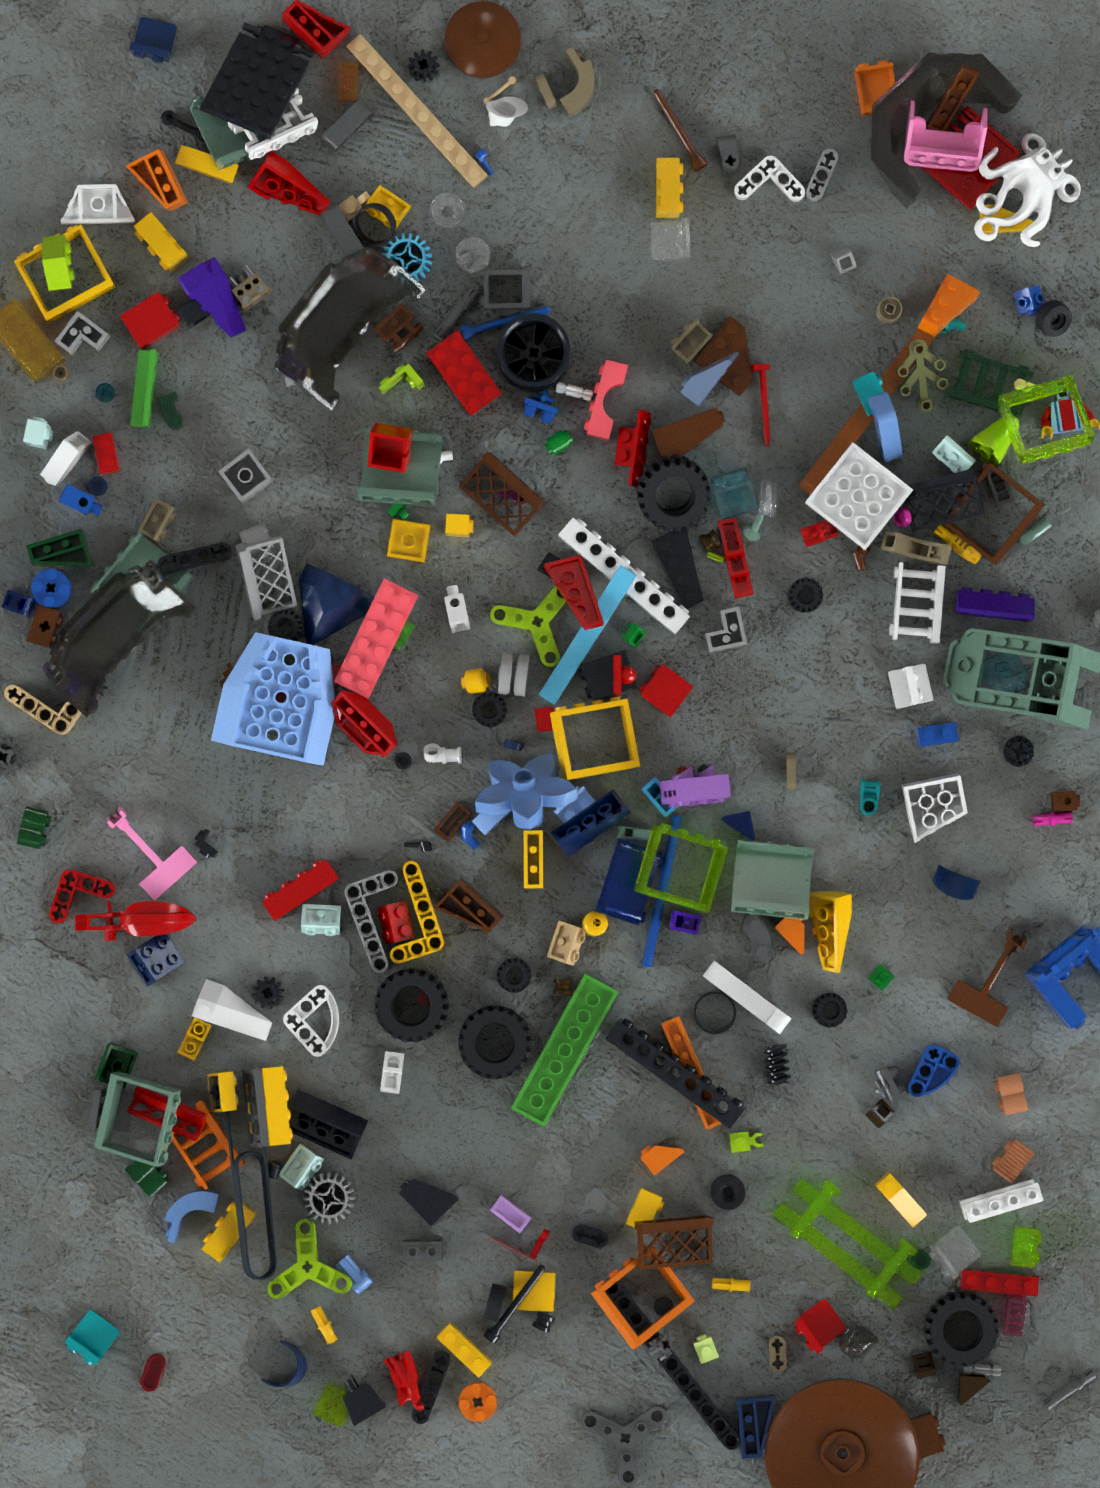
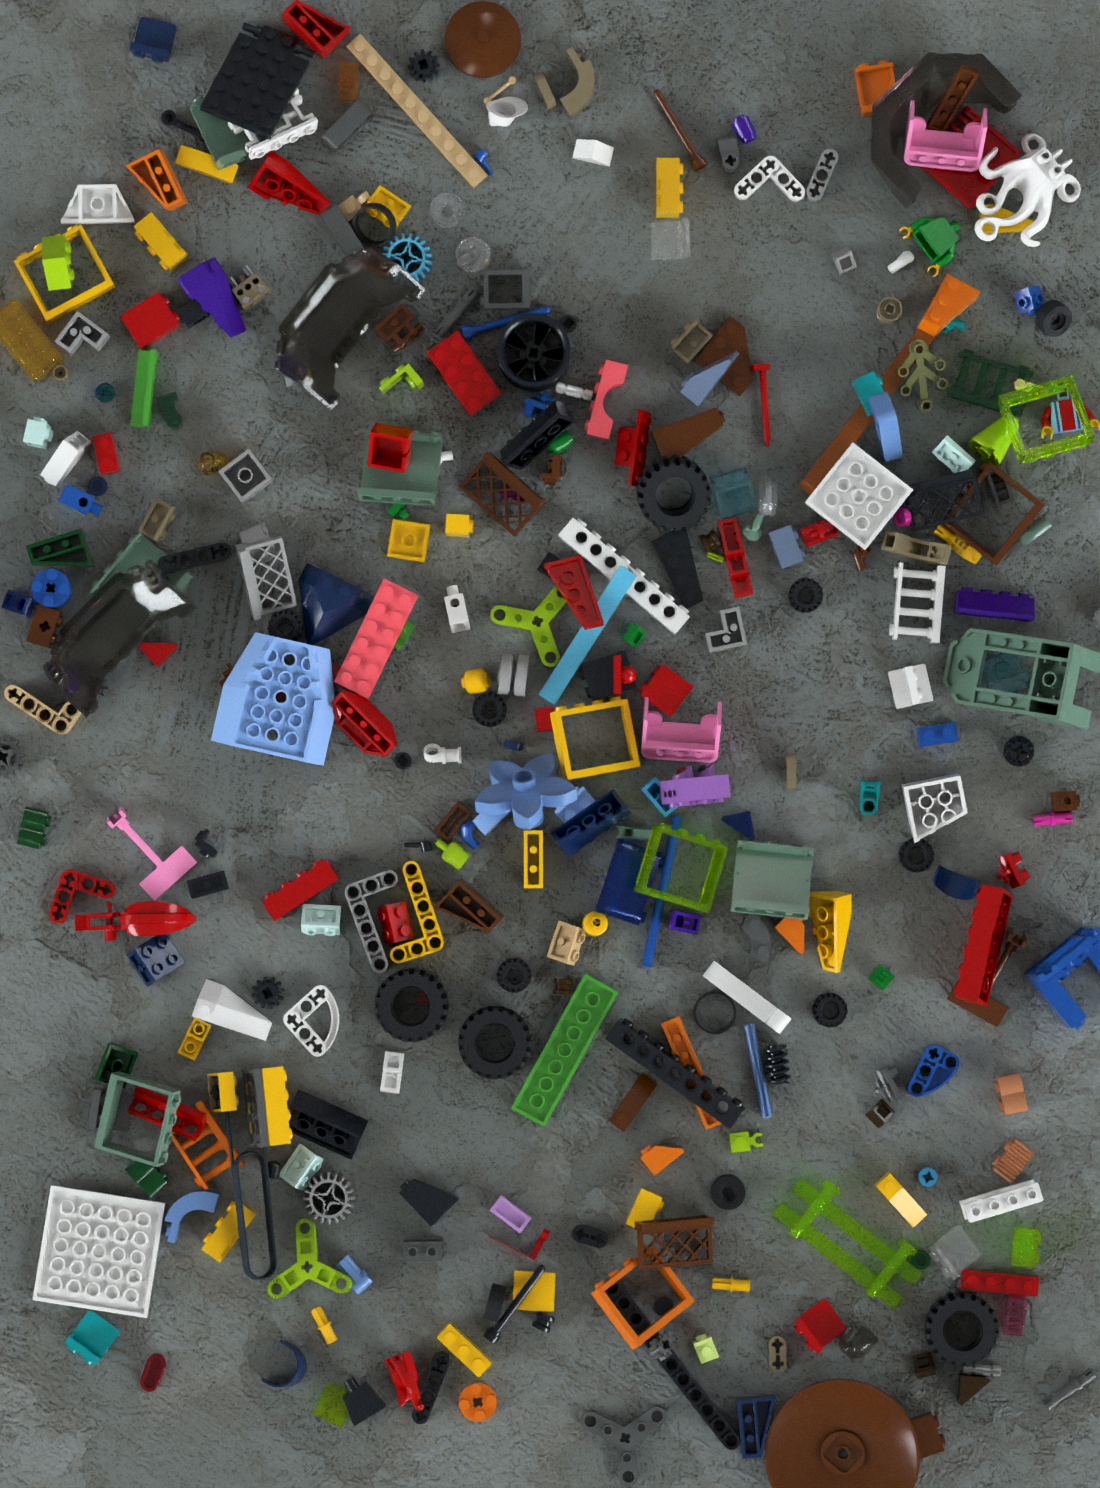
none -> white plate [33,1185,166,1318]
none -> red slope [138,642,178,667]
none -> black plate [187,870,229,899]
none -> clear yellow head [197,449,227,476]
none -> lime piece [435,838,471,870]
none -> black slope [500,400,576,470]
none -> reddish brown bracket [540,455,563,485]
none -> black bush [559,315,577,333]
none -> white slope [572,139,614,167]
none -> reddish brown slope [608,1073,657,1132]
none -> bright pink windscreen [641,697,722,763]
none -> dark purple brick [731,114,757,145]
none -> medium blue axle [744,1023,772,1118]
none -> sand blue brick [768,525,805,570]
none -> white arm [888,251,914,274]
none -> green torso [899,217,960,277]
none -> black tyre [899,838,934,873]
none -> dark azure wheel [917,1167,938,1187]
none -> red brick [954,884,1013,1007]
none -> red hips [996,852,1030,889]

